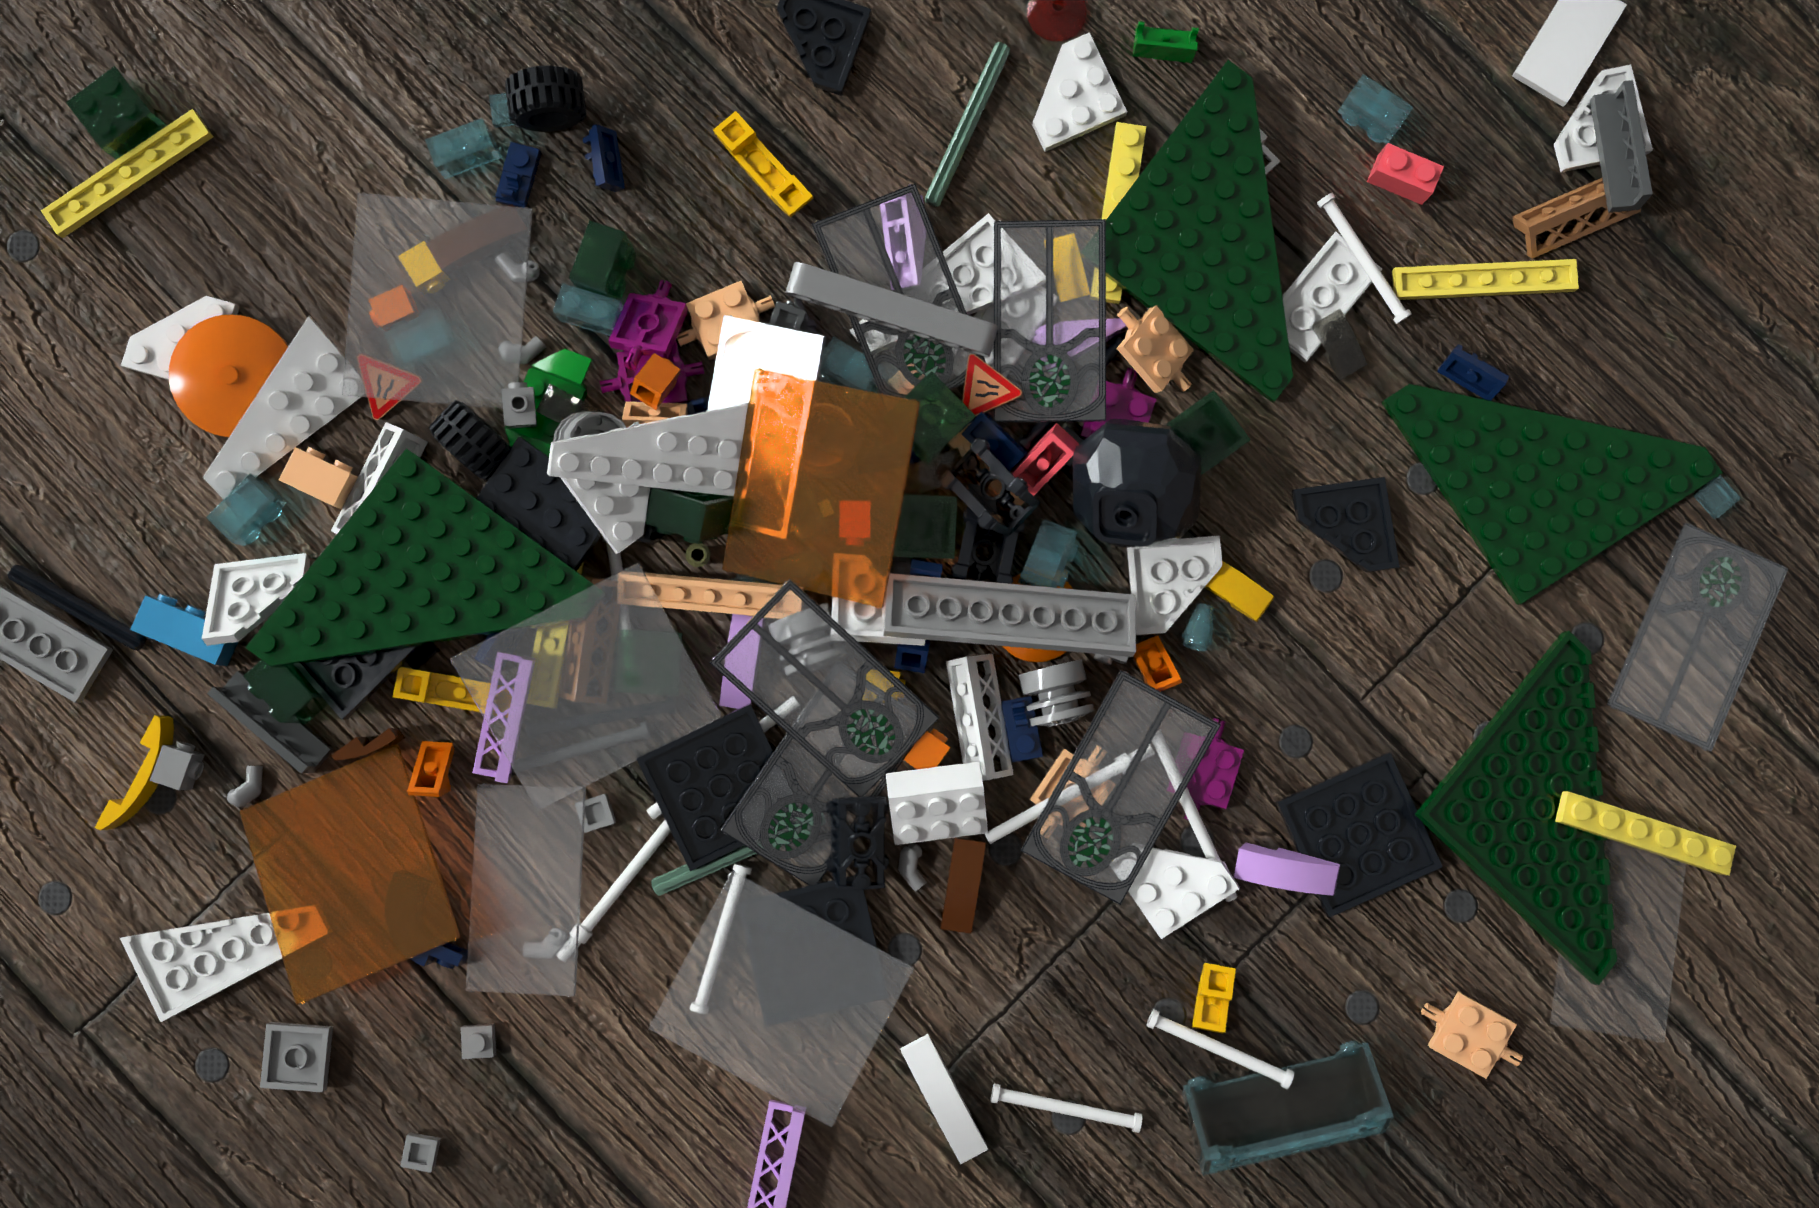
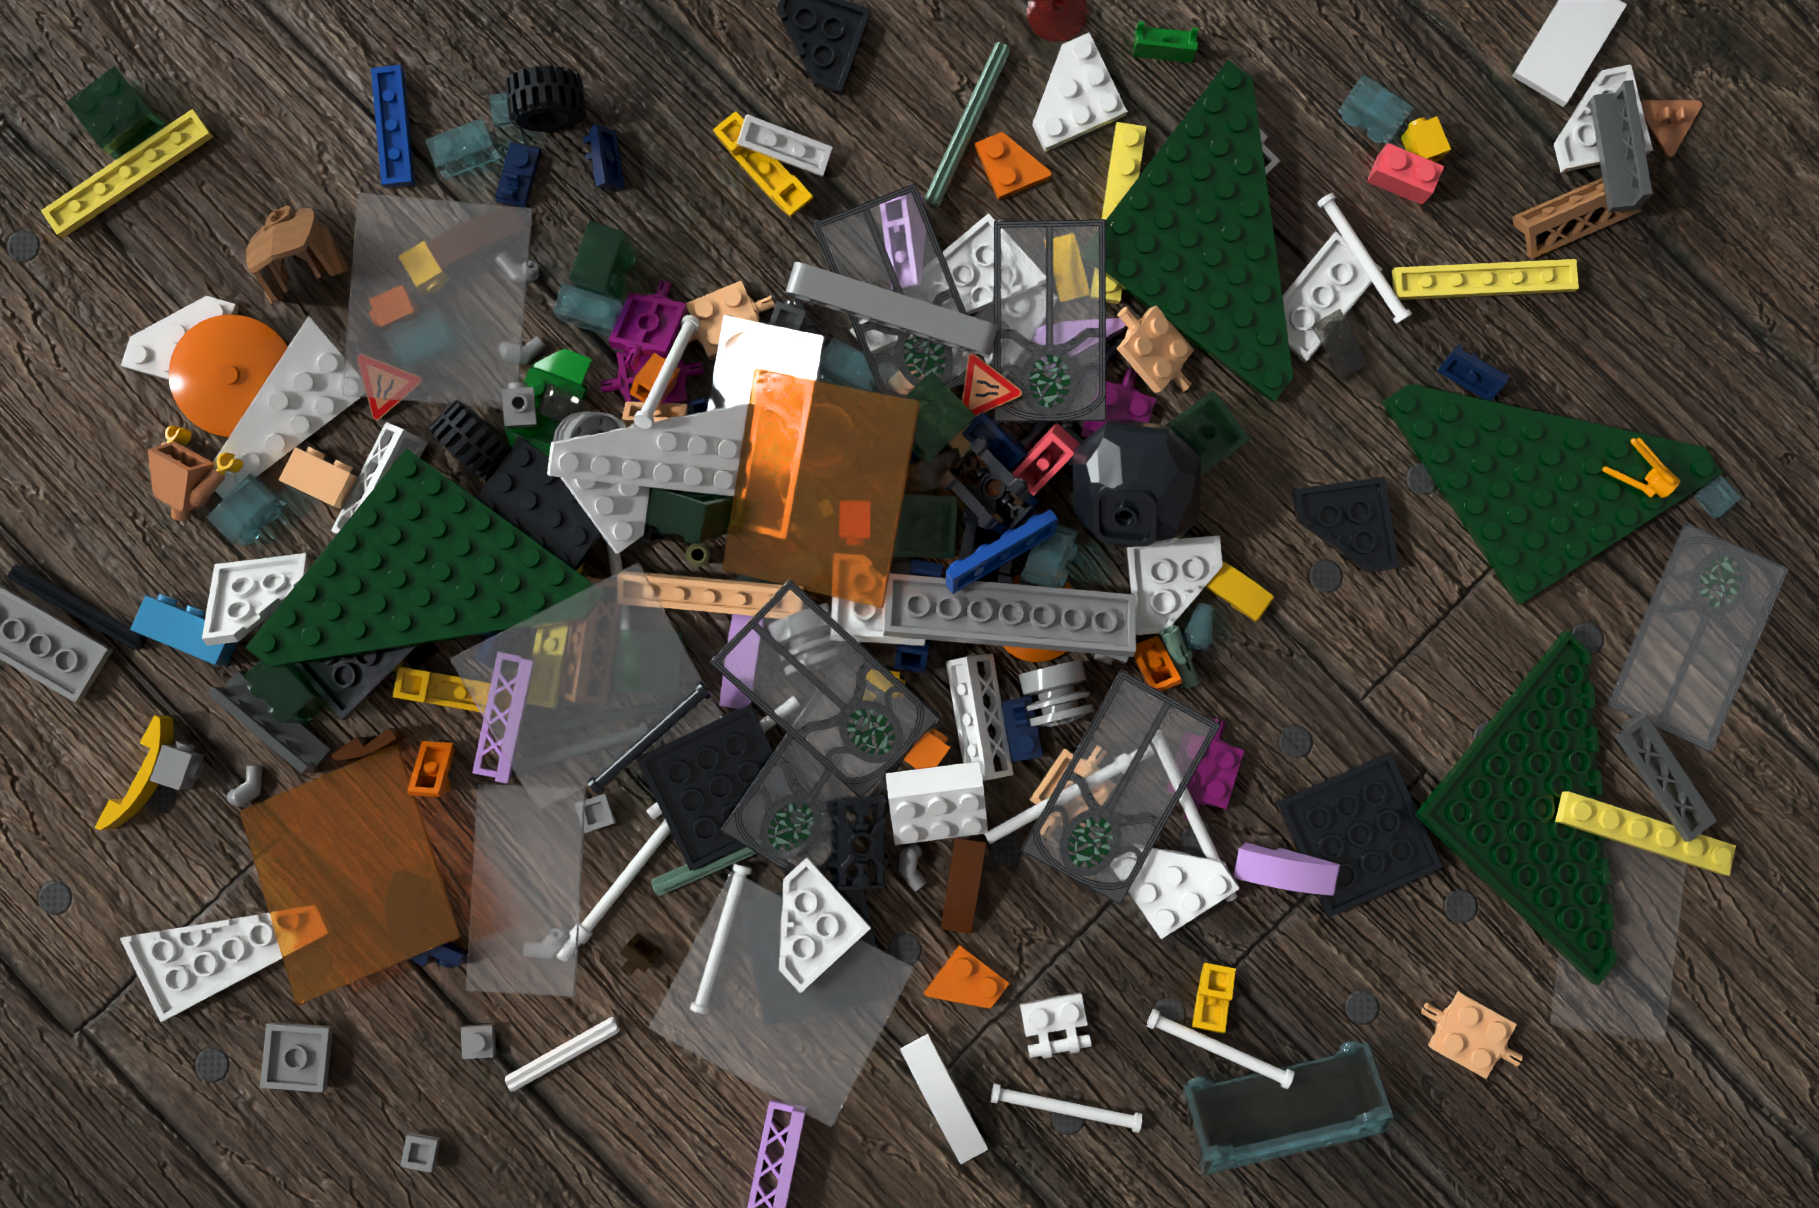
none -> nougat torso [148,425,243,521]
none -> medium nougat piece [246,206,351,304]
none -> blue plate [371,65,415,188]
none -> white axle [505,1017,620,1091]
none -> black bar [587,681,712,795]
none -> dark brown tile [620,933,662,975]
none -> white bar [633,315,700,429]
none -> white plate [736,114,833,176]
none -> white plate [779,857,871,993]
none -> orange wing [923,944,1010,1009]
none -> blue plate [946,509,1058,594]
none -> orange wing [975,132,1052,201]
none -> white plate [1019,992,1092,1059]
none -> sand green pin [1160,625,1200,689]
none -> yellow brick [1401,116,1451,162]
none -> light orange plant [1602,438,1680,498]
none -> dark grey fence [1614,715,1717,842]
none -> nougat piece [1640,100,1702,158]

